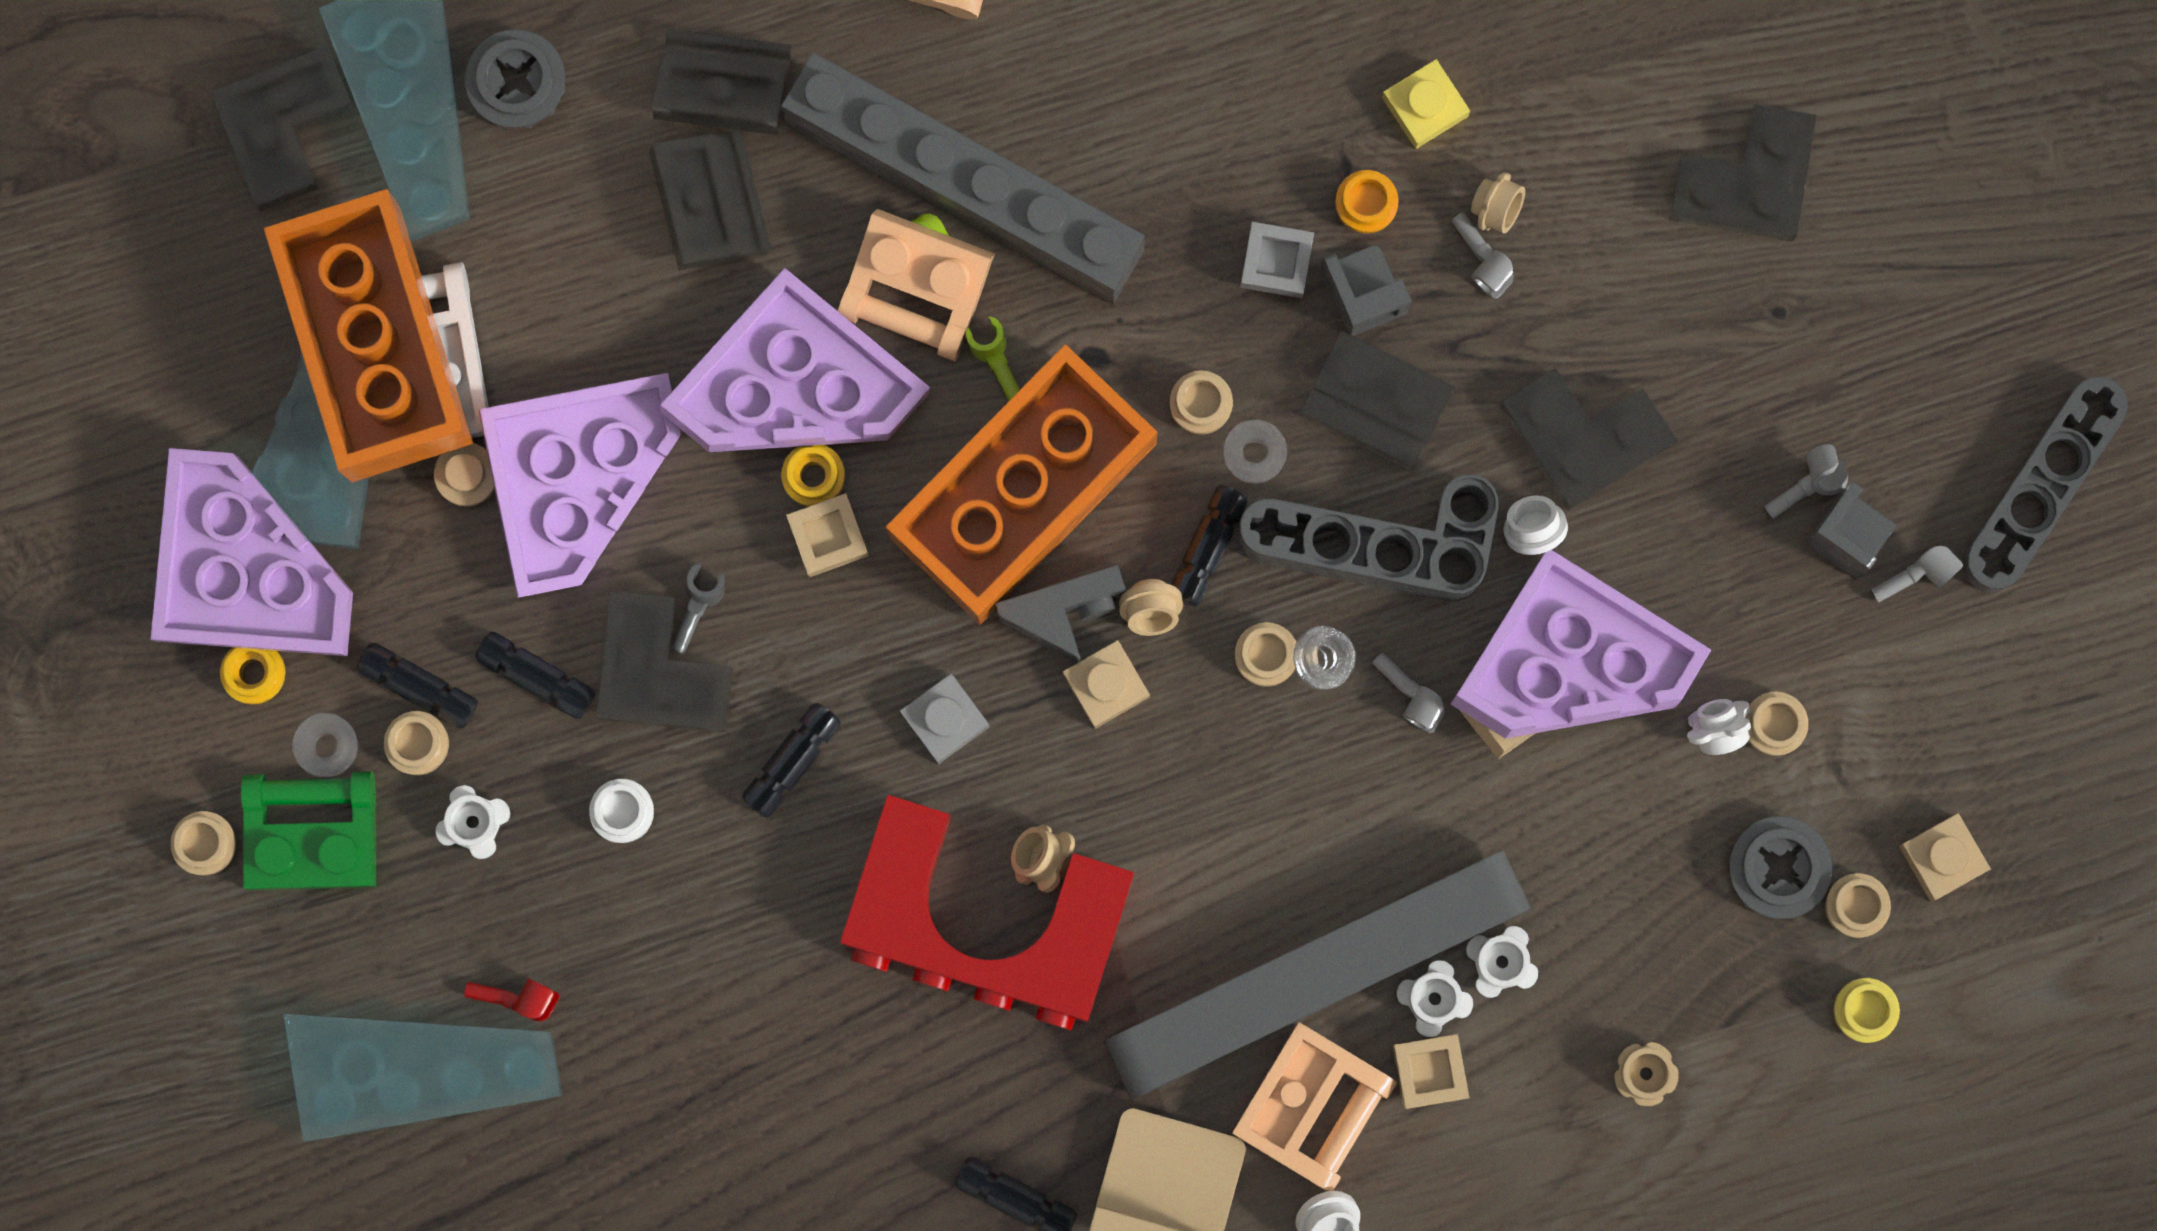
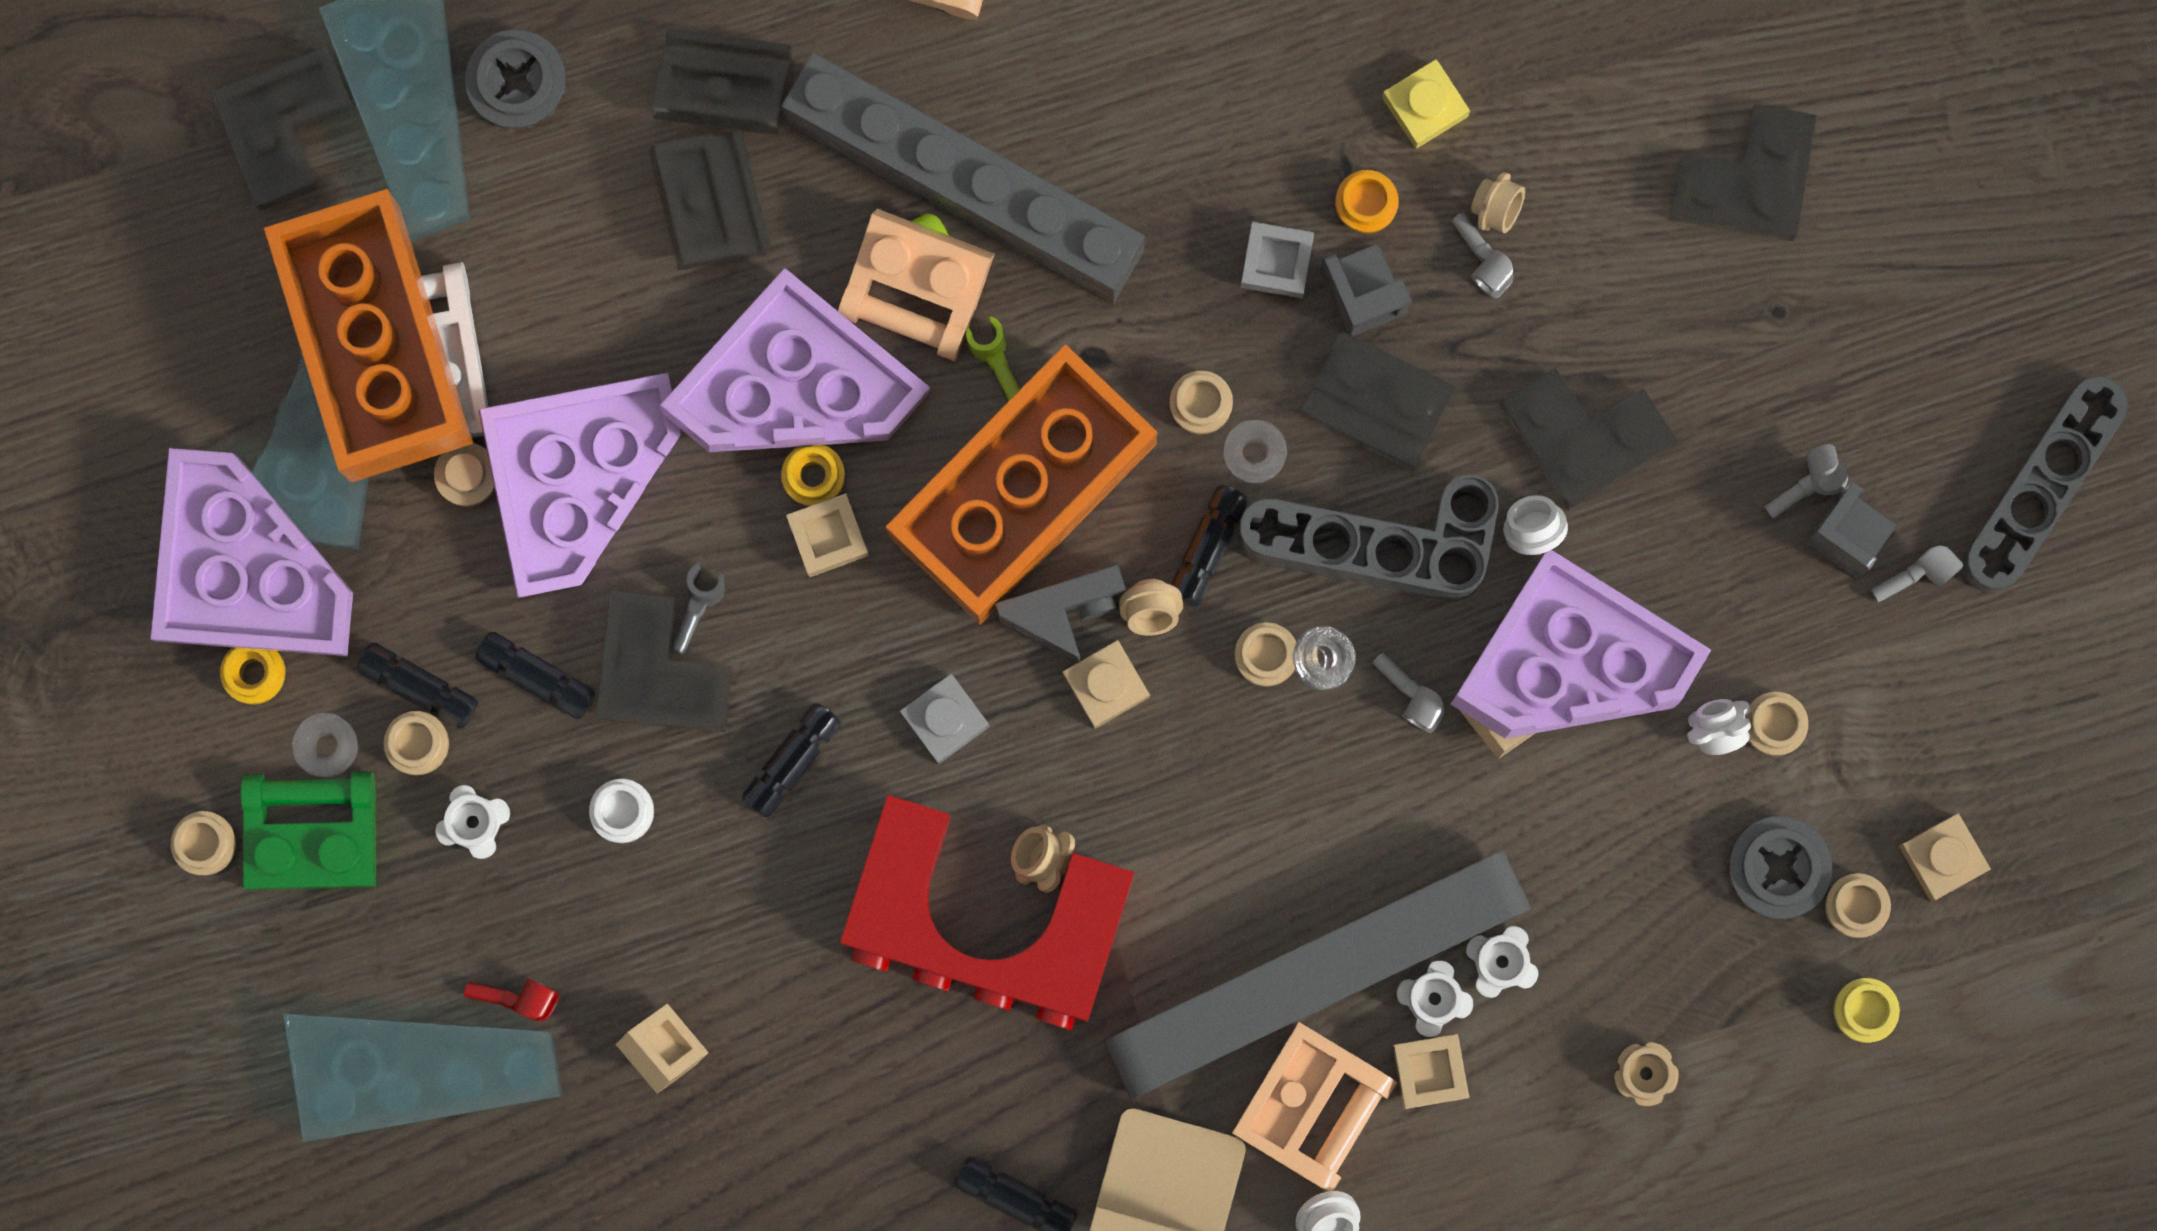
none -> tan plate [615,1004,709,1094]

